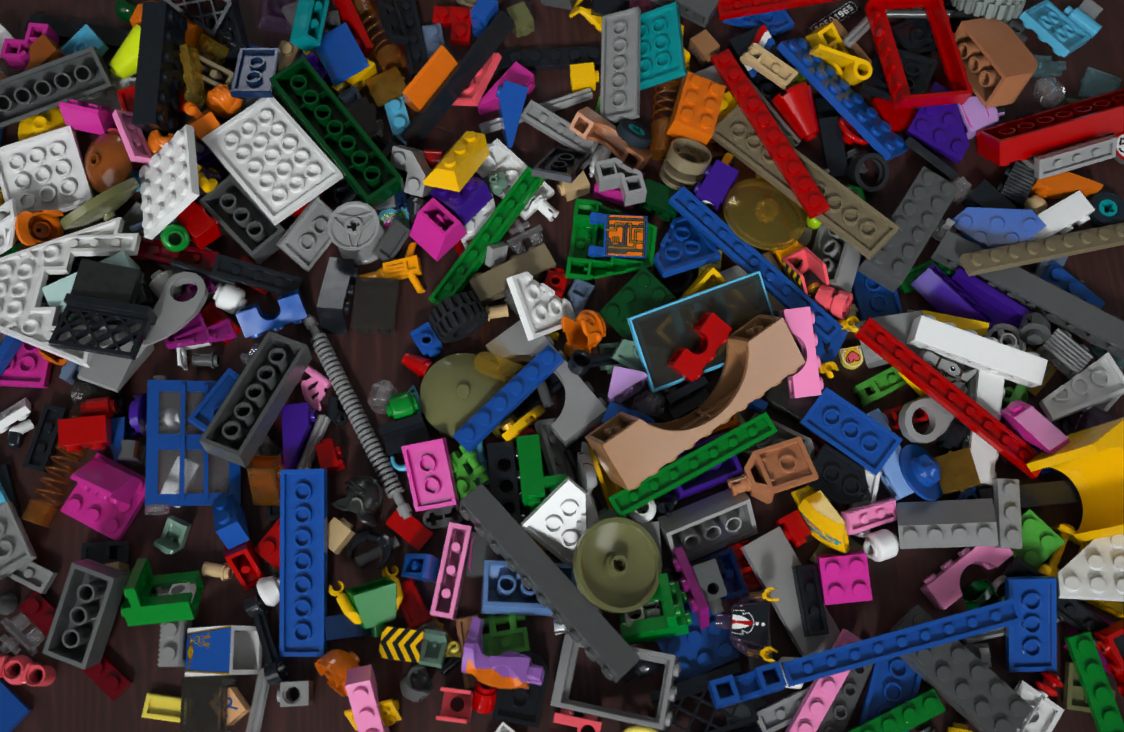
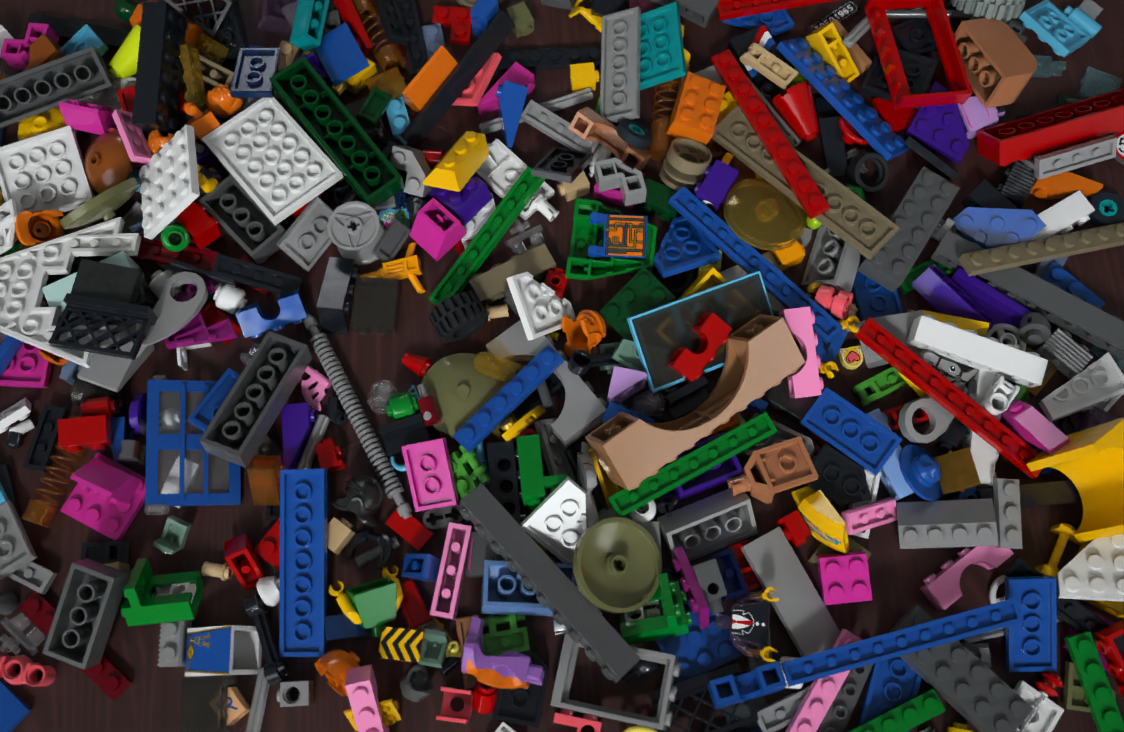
light yellow tile [141,693,195,724] -> none
dark grey pin [191,352,222,369] -> none
blue brick [212,494,250,550] -> none
sand blue tile [337,85,364,112] -> none
blue brick [410,322,443,358] -> none
sand green plant [483,171,508,196] -> none
light grey tile [485,242,508,268] -> none
sand blue tile [567,279,595,317] -> none
medium nougat brick [688,29,720,67] -> none
coral piece [782,246,830,295] -> none
black tile [792,564,829,637] -> none
yellow door [809,43,872,85] -> none
white head [863,529,899,562] -> none
clear brick [952,177,973,205] -> none
dark green helmet [961,579,1002,611] -> none
bright green plate [1011,508,1065,569] -> none
tan piece [1023,194,1048,215] -> none
clear head [1033,76,1065,107] -> none
none -> dark green tile [356,87,393,128]
none -> dark red piece [417,384,441,427]
none -> white piece [979,374,1020,417]

